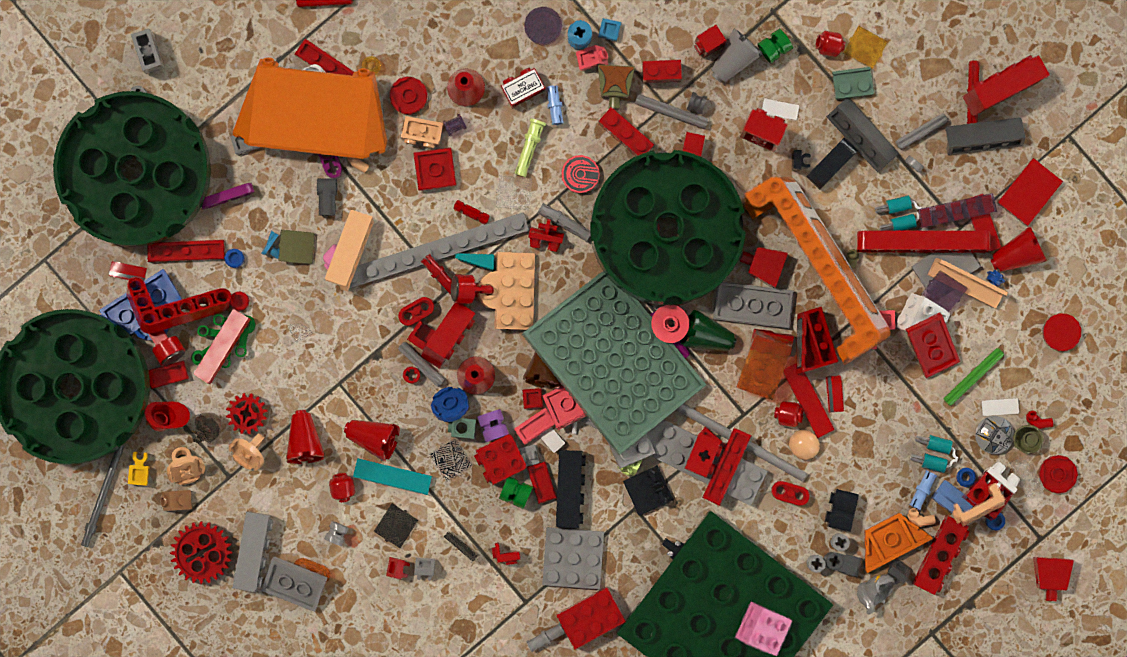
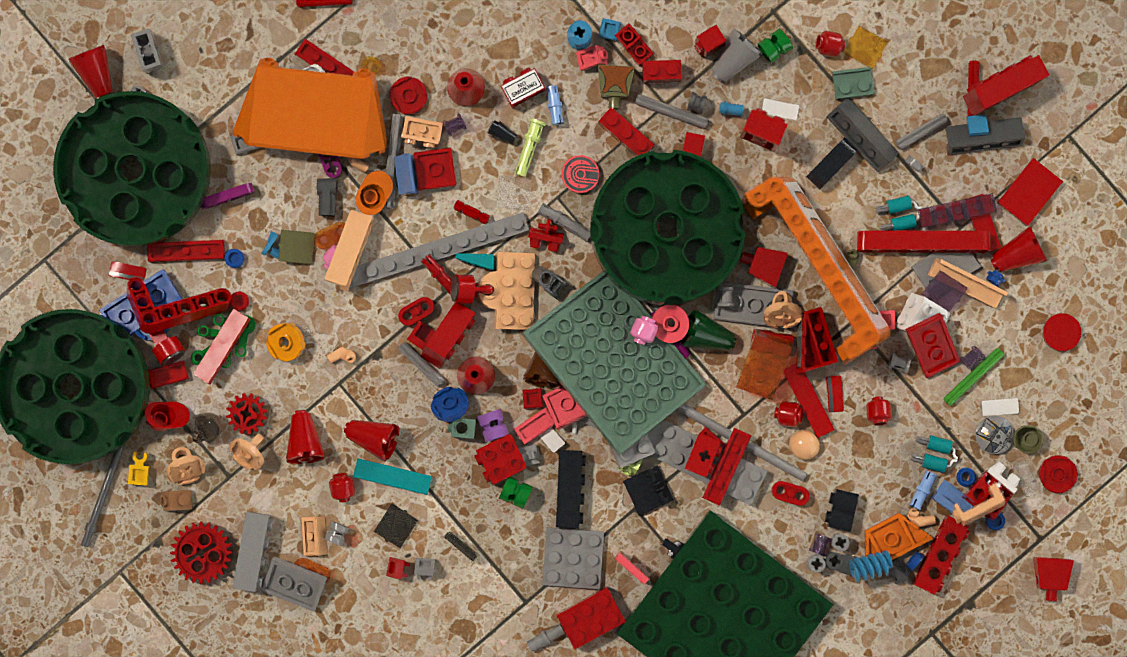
red bush [403,366,420,384] -> none
clear piece [429,437,473,482] -> none
red bracket [492,542,521,565] -> none
clear purple tile [524,6,562,45] -> none
red tile [527,462,557,504] -> none
bright pink bracket [735,602,792,656] -> none
black tile [792,150,811,171] -> none
light grey hair [857,574,894,615] -> none
red arm [1026,410,1053,429] -> none
none -> red cone [68,45,113,98]
none -> light orange plate [266,323,306,362]
none -> light nougat slope [301,516,327,556]
none -> clear orange plate [314,222,345,250]
none -> light nougat arm [327,347,356,364]
none -> orange piece [355,171,393,215]
none -> light grey axle [384,114,403,208]
none -> medium blue panel [394,153,419,195]
none -> black cone [487,120,517,144]
none -> dark grey piece [532,266,569,300]
none -> red slope [614,23,654,67]
none -> coral tile [615,552,649,584]
none -> bright pink head [630,316,658,345]
none -> light grey bush [717,287,734,307]
none -> dark azure pin [719,101,744,117]
none -> light nougat tile [764,291,802,328]
none -> bush [809,533,831,557]
none -> dark azure piece [849,550,892,583]
none -> red head [866,396,892,426]
none -> light grey bush [888,352,911,373]
none -> blue tile [906,552,923,571]
none -> clear purple bush [959,345,985,371]
none -> dark azure tile [966,114,989,136]

